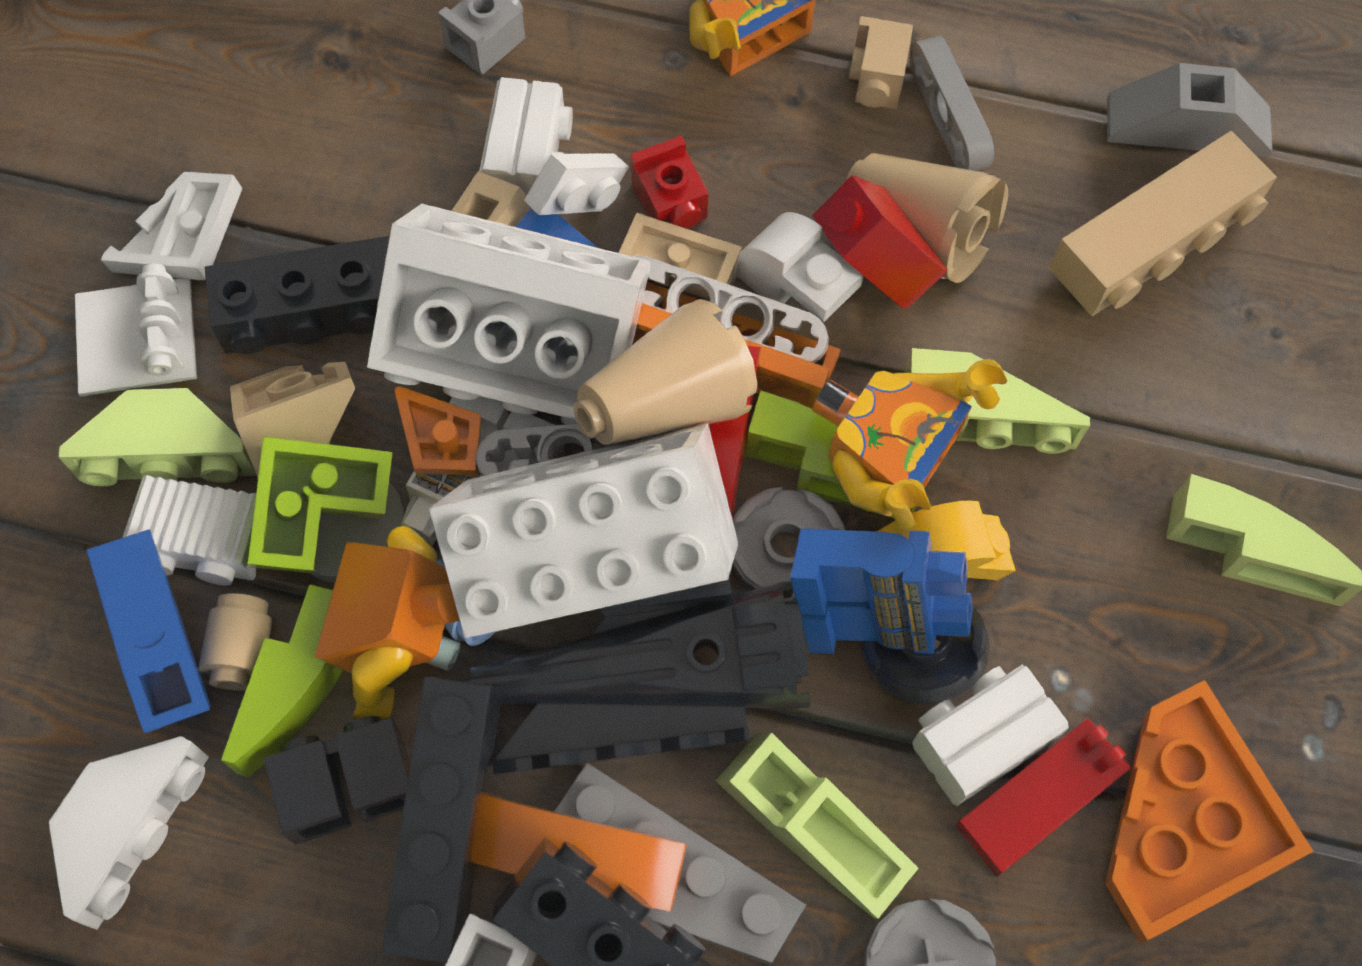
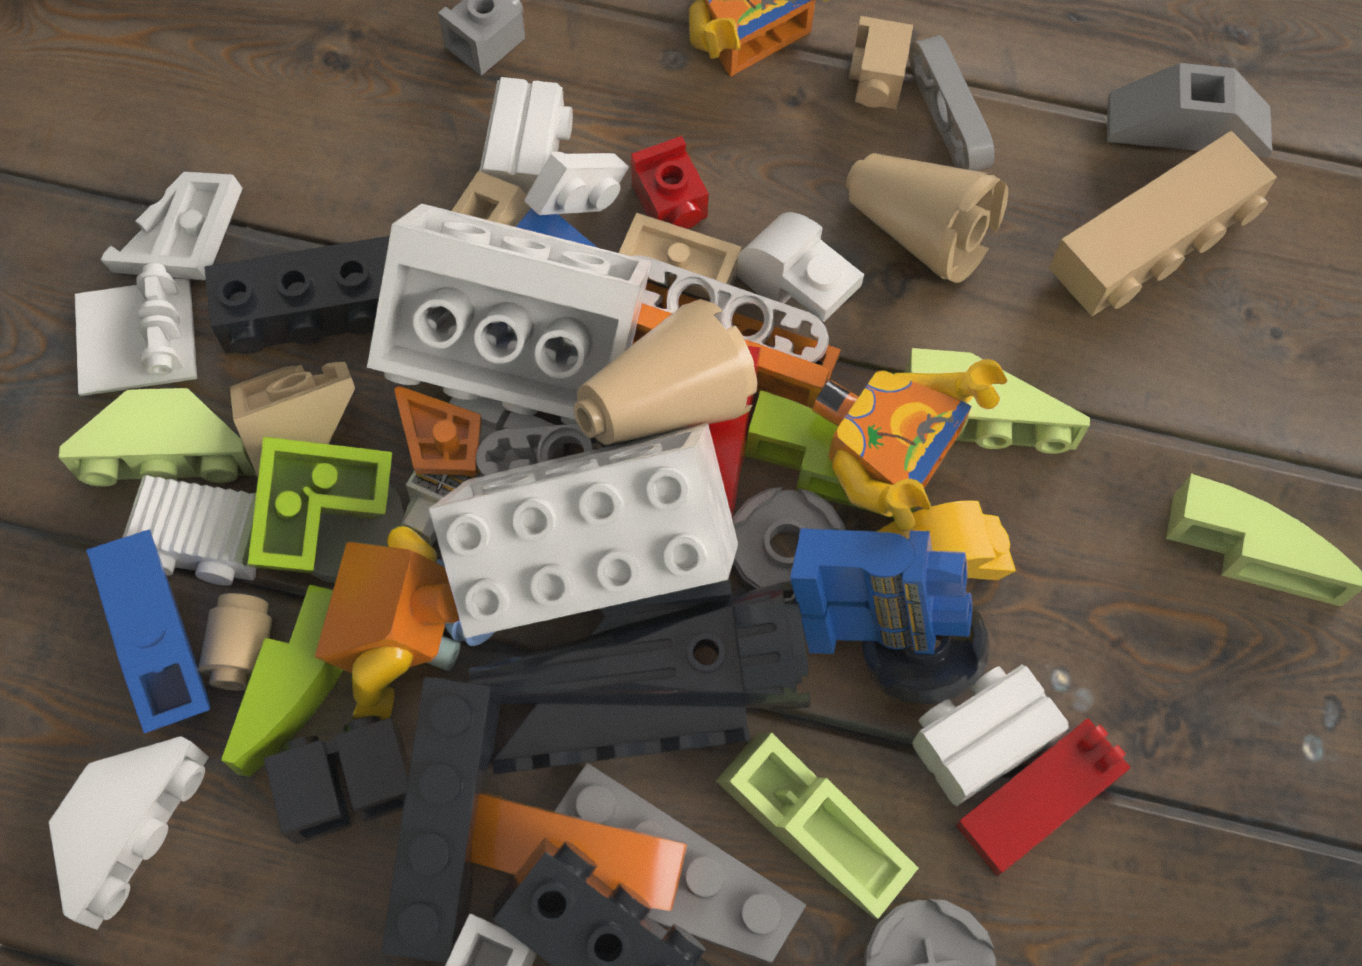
red slope [812,175,948,309] -> none
orange plate [1105,680,1314,944] -> none

